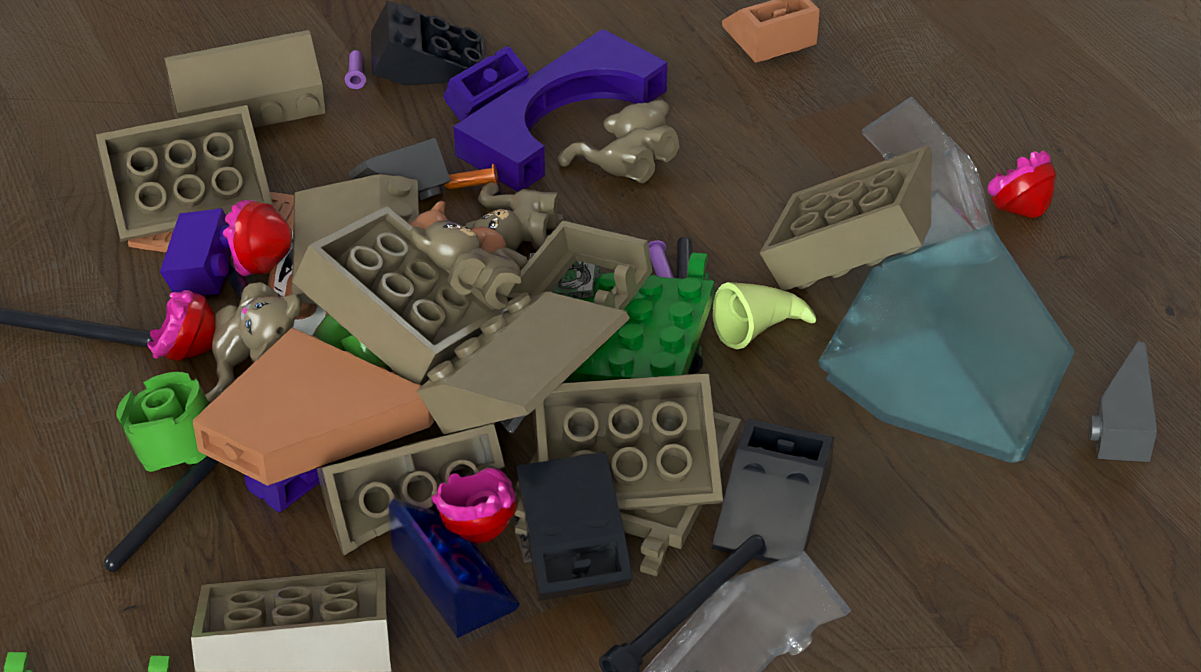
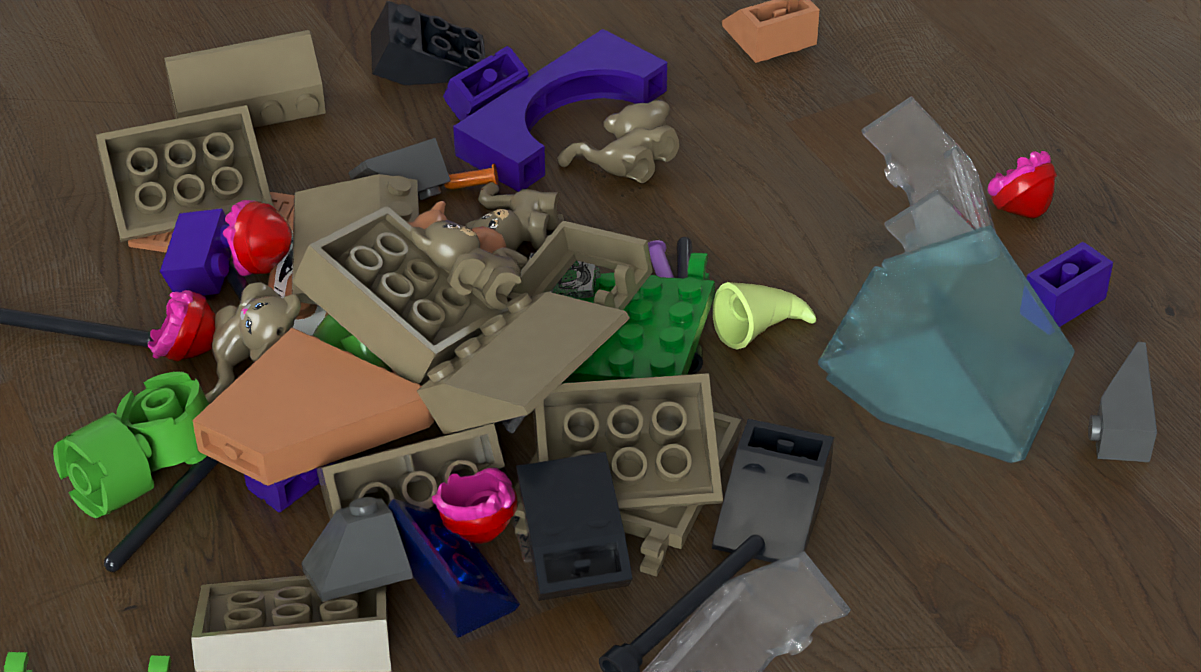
medium lavender piece [345,50,366,89] -> none
dark tan slope [760,145,932,291] -> none
none -> bright green brick [53,412,154,518]
none -> dark grey slope [301,497,413,602]
none -> dark purple brick [1021,242,1113,333]

